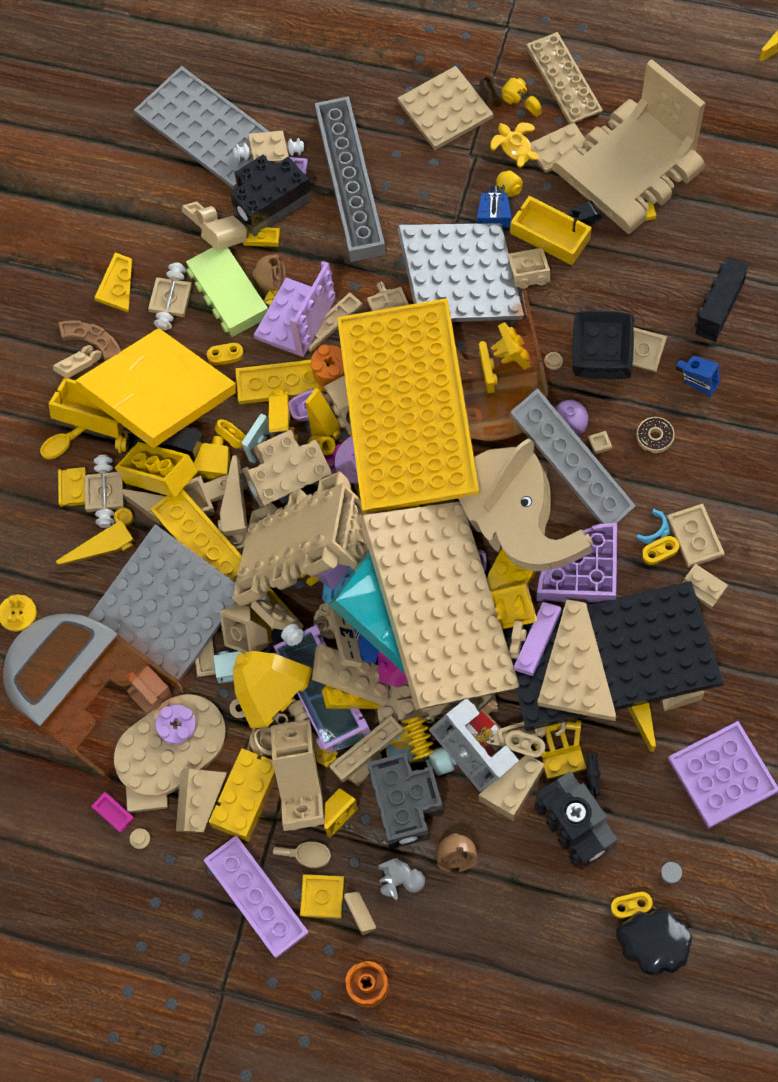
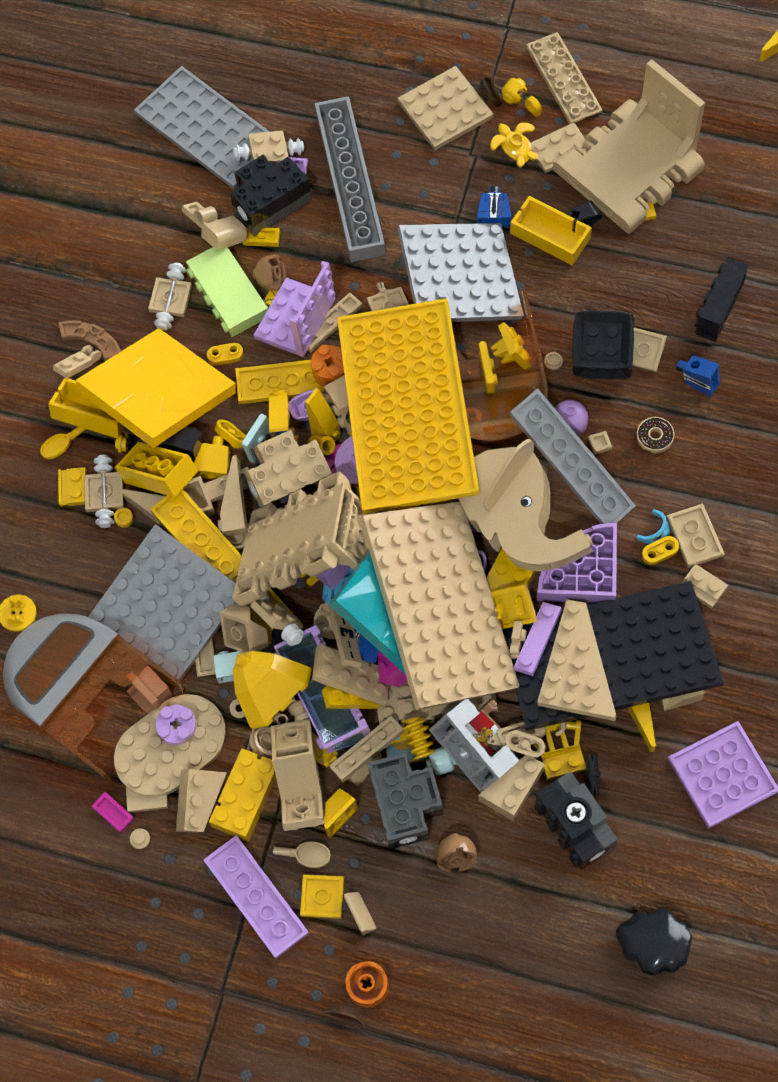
yellow slope [56,520,135,566] -> none
yellow wing [95,253,132,313] -> none
light grey animal [378,858,425,900] -> none
yellow head [496,170,523,197] -> none
tan plate [507,248,551,289] -> none
yellow plate [611,892,652,919] -> none
light grey tile [661,862,682,884] -> none

